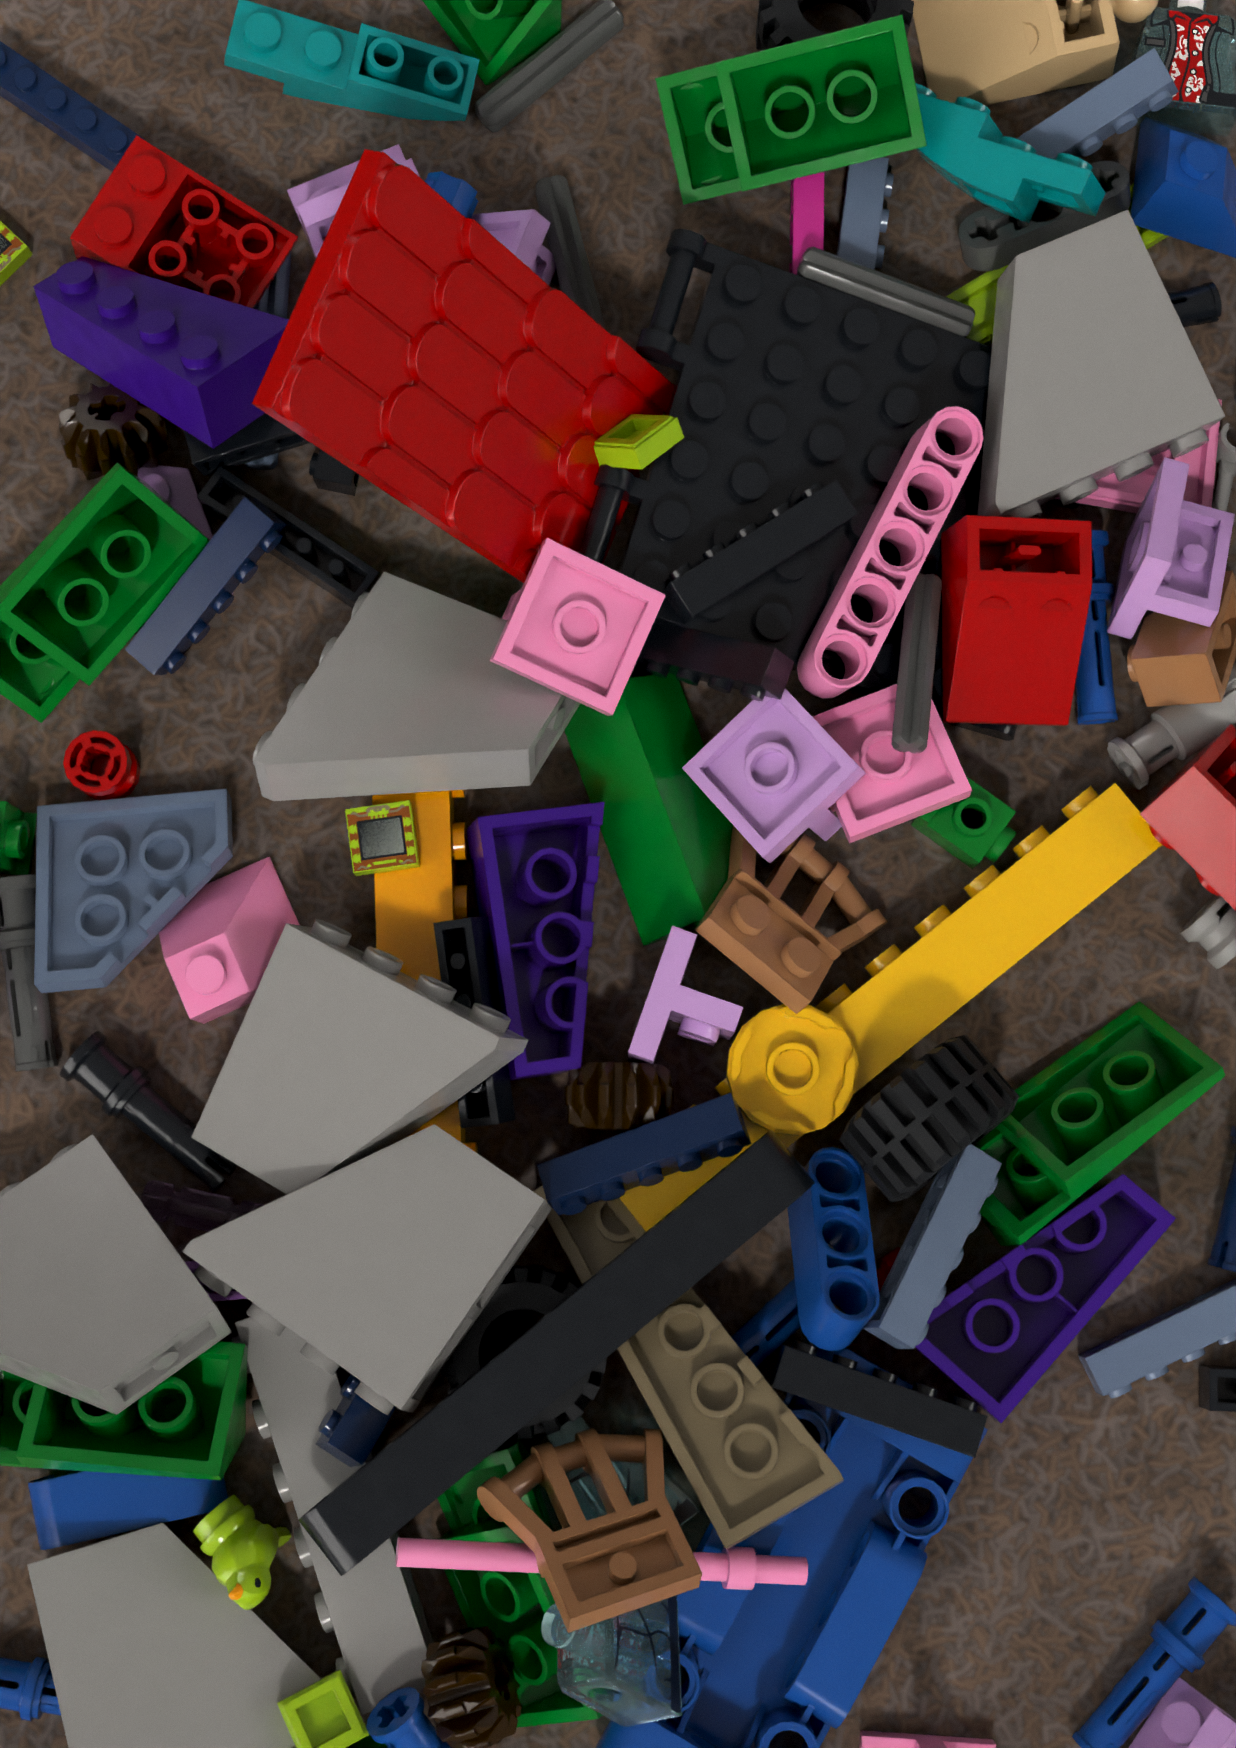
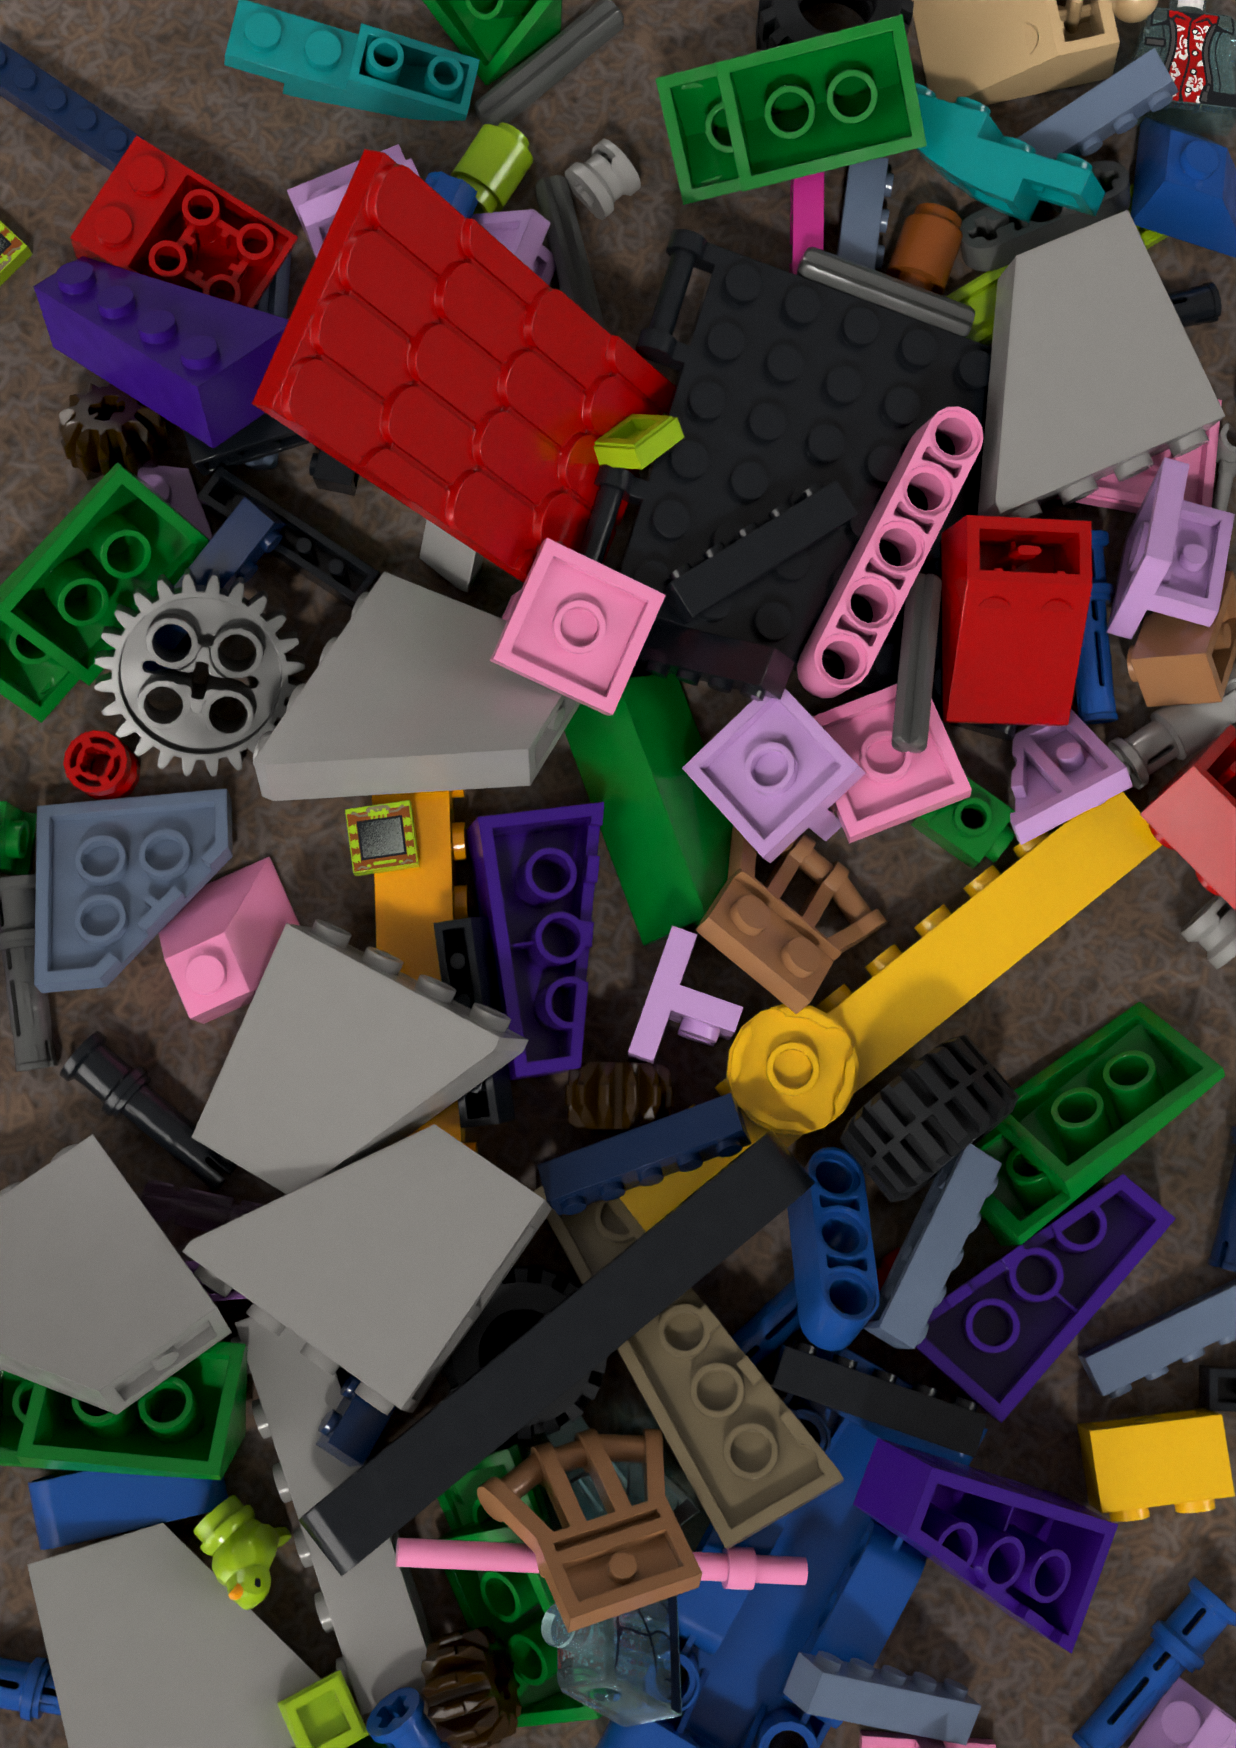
none -> dark grey gear [94,568,305,776]
none -> light grey slope [419,520,483,592]
none -> lime brick [451,122,533,214]
none -> light grey wheel [565,139,641,220]
none -> sand blue piece [783,1651,981,1745]
none -> dark purple wedge [853,1438,1118,1654]
none -> dark orange brick [886,203,963,295]
none -> lavender wing [1010,709,1133,845]
none -> yellow brick [1077,1408,1235,1522]

